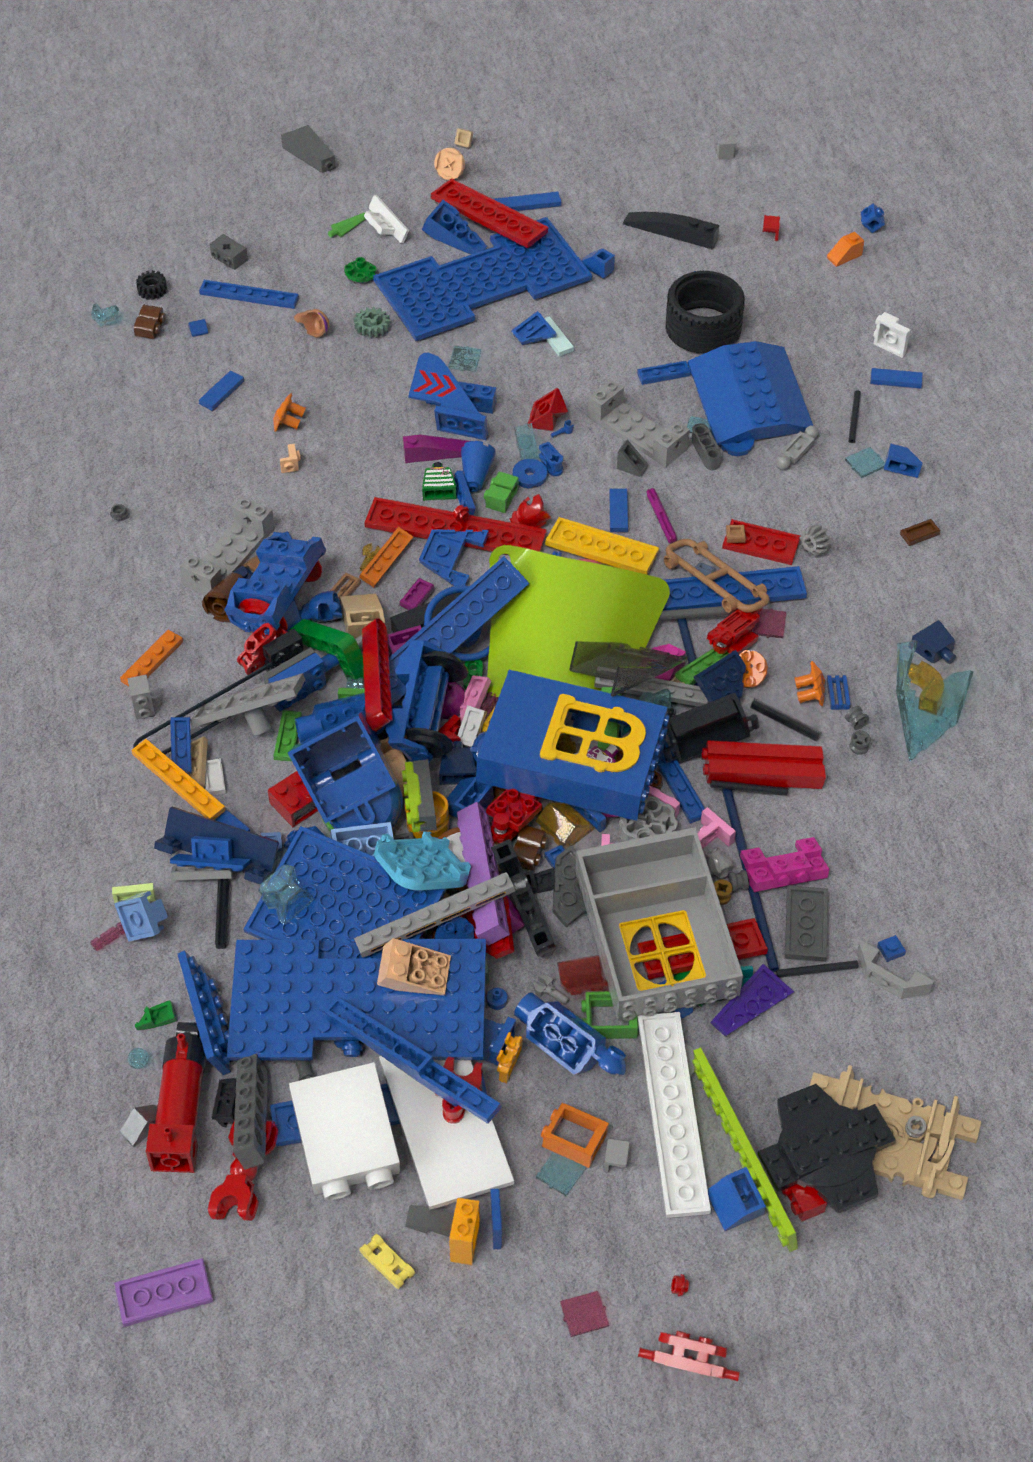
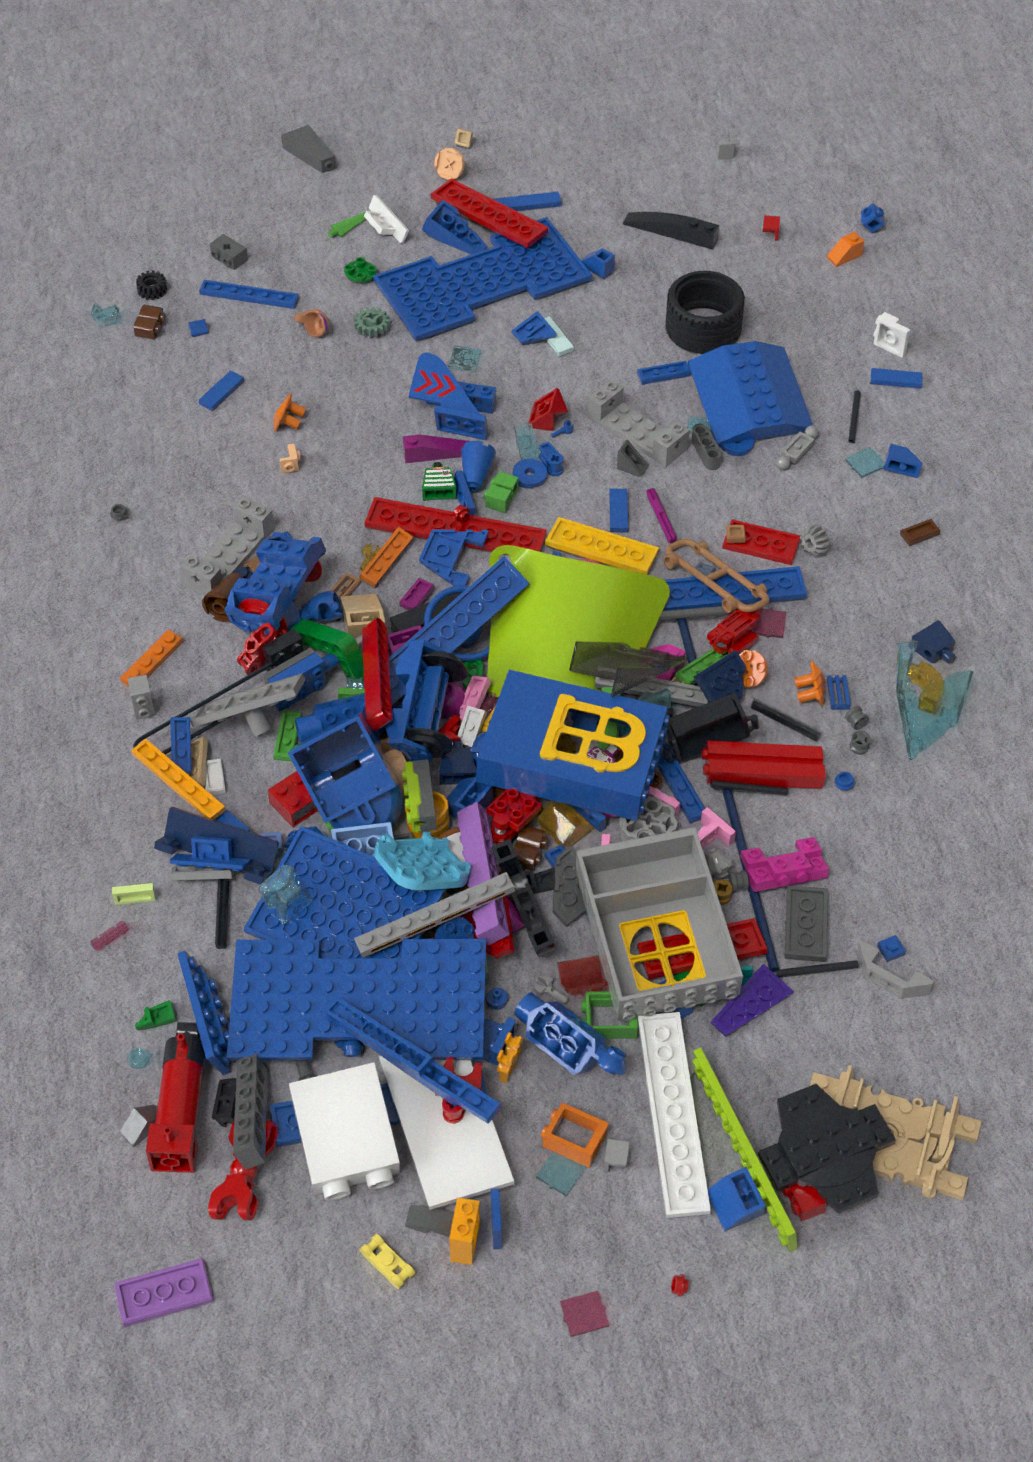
medium blue panel [114,891,168,942] -> none
light nougat slope [377,938,451,995] -> none
red helmet [510,494,551,528] -> none
piece [638,1331,740,1382] -> none
light grey bush [905,1116,926,1138] -> none
none -> blue plate [835,772,854,790]

